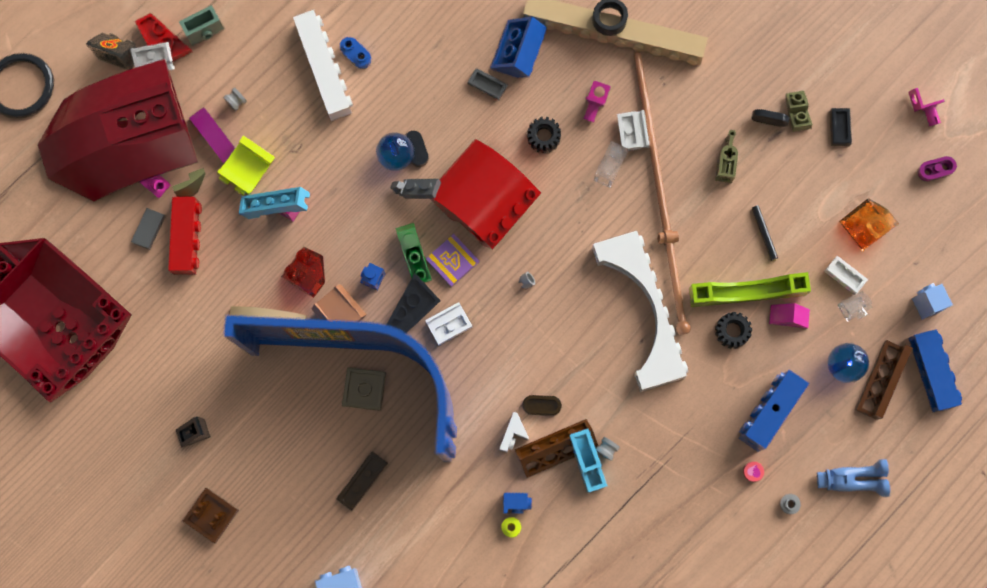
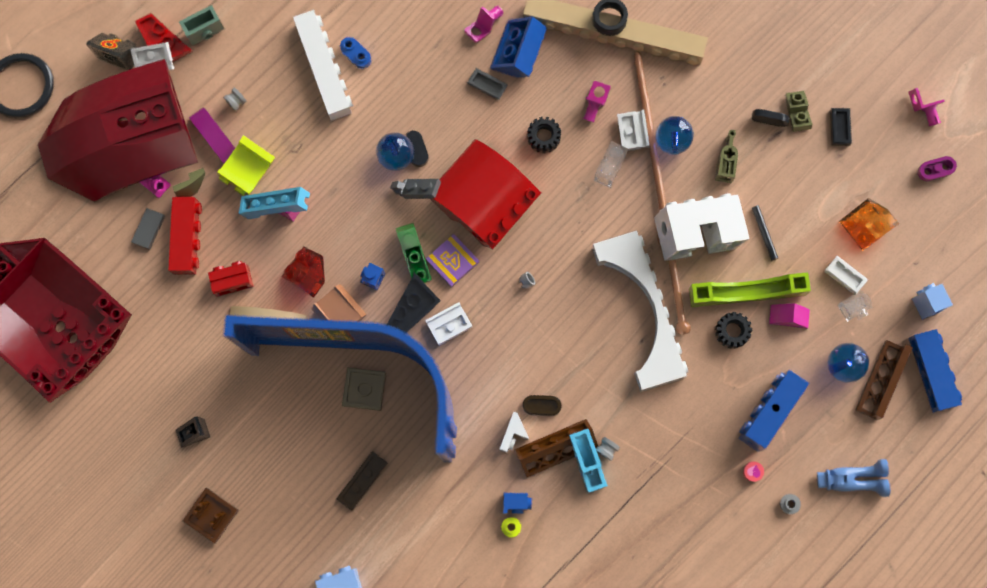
none -> red brick [208,261,254,297]
none -> dark pink bracket [464,6,503,43]
none -> white piece [654,194,750,261]
none -> clear blue piece [655,116,694,155]

